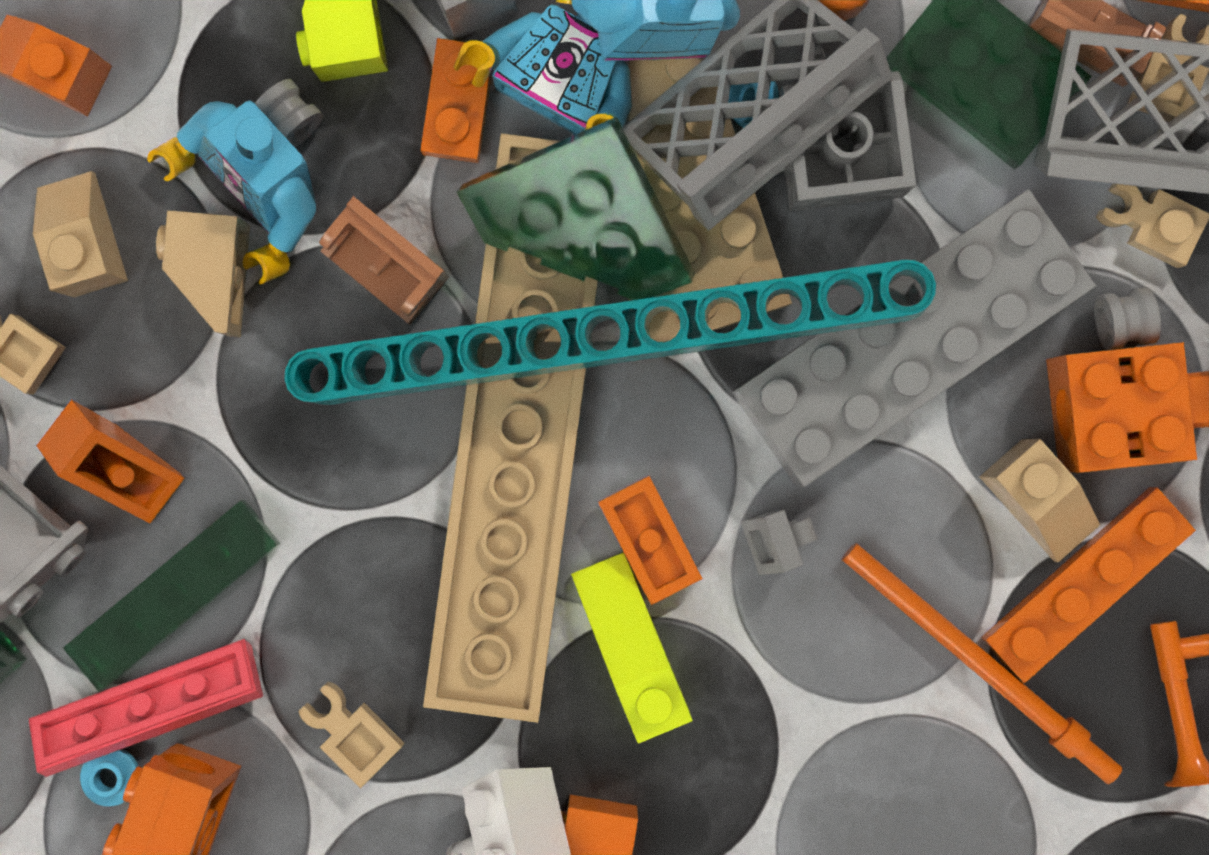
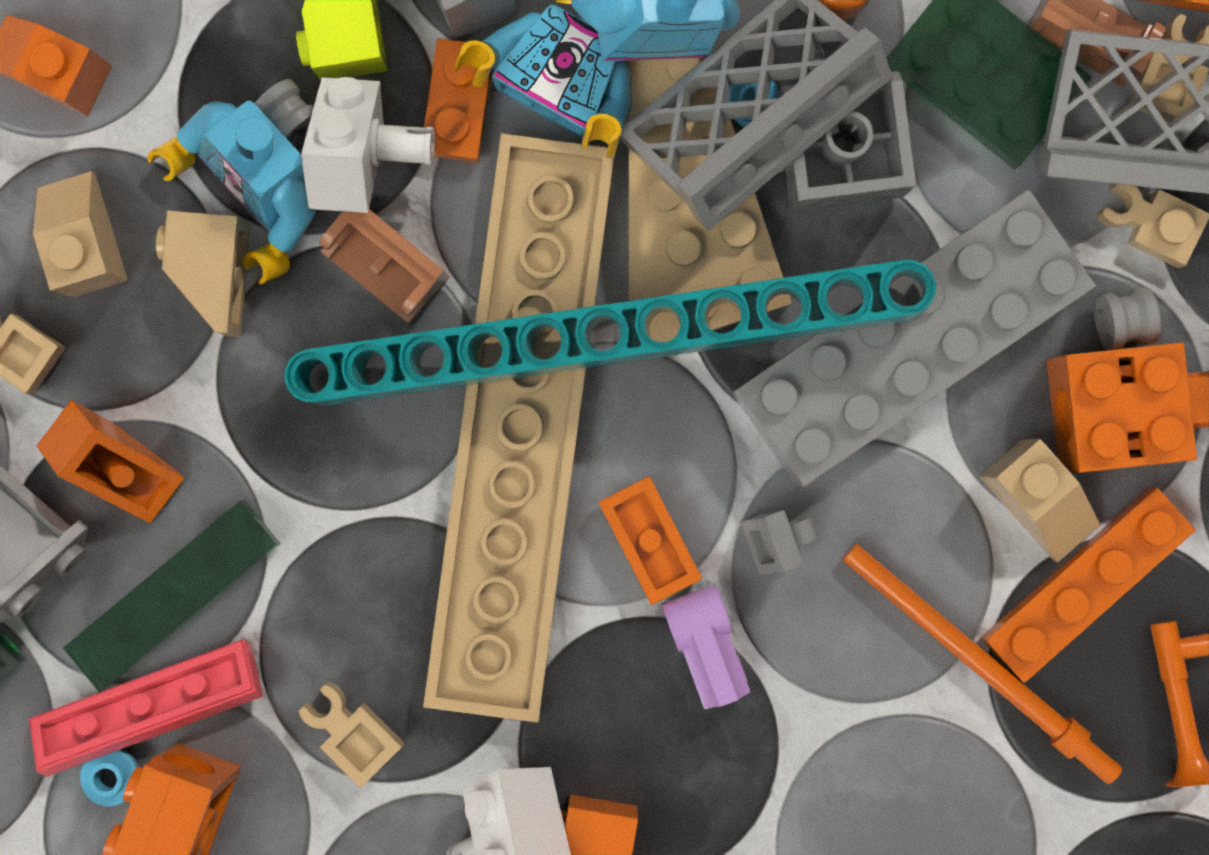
clear green plate [456,117,695,300] -> none
neon yellow slope [571,552,693,744] -> none
none -> white brick [301,77,435,213]
none -> lavender piece [661,584,751,710]

